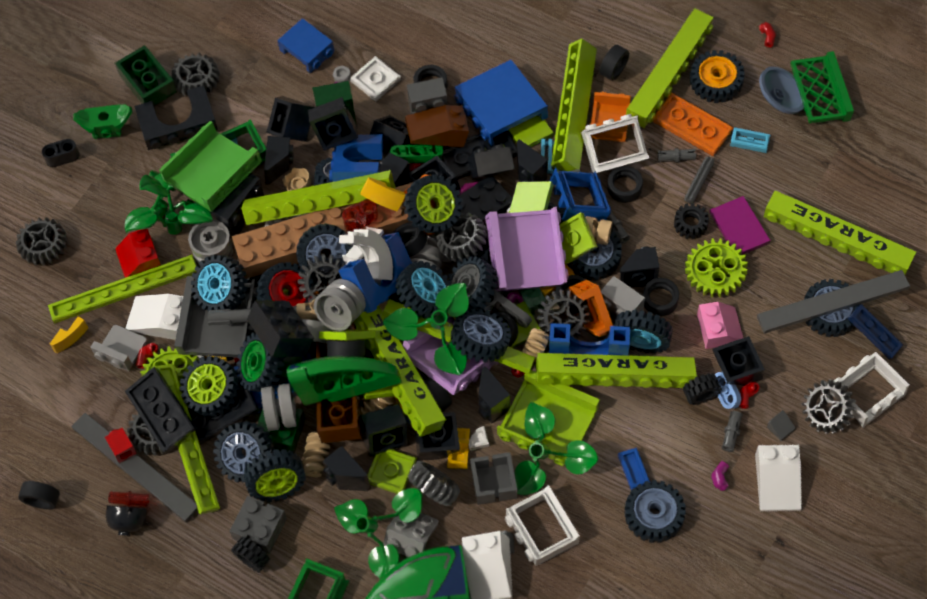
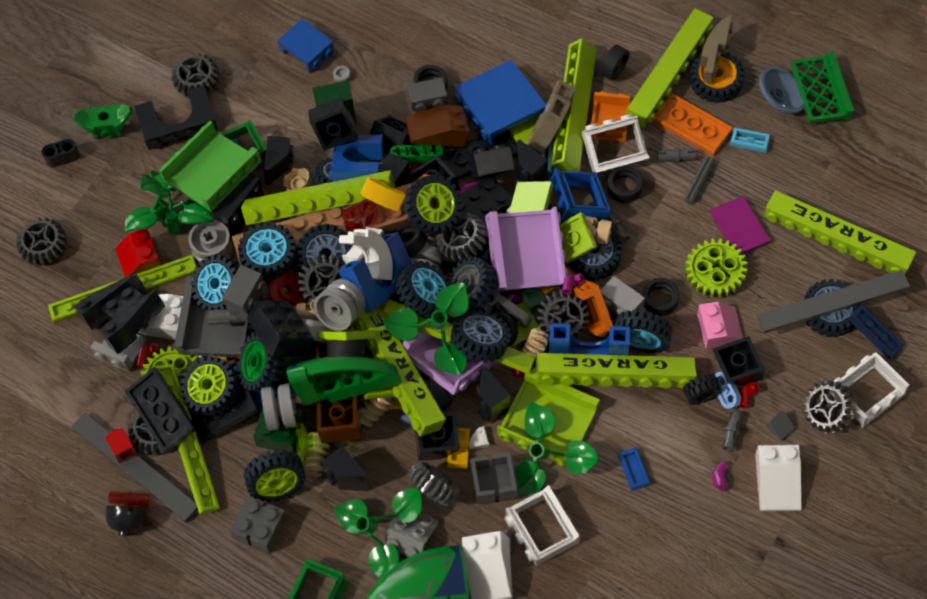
black tyre [18,481,60,510] -> none
yellow slope [50,317,88,353] -> none
dark green brick [115,45,177,106] -> none
wheel [213,422,275,483] -> none
black tyre [231,536,270,573] -> none
black slope [266,96,315,142] -> none
white tile [350,56,401,102] -> none
black brick [361,404,408,457] -> none
lime tile [367,450,417,494] -> none
black slope [619,246,660,288] -> none
wheel [625,480,686,543] -> none
black tyre [674,203,709,240] -> none
red arm [759,22,776,48] -> none
none -> black wedge [74,273,165,354]
none -> dark grey piece [222,265,269,322]
none -> wheel [238,222,297,280]
none -> clear neon green dish [296,422,313,463]
none -> dark tan slope [527,79,576,154]
none -> magenta arm [562,273,584,295]
none -> dark tan slope [700,15,734,83]

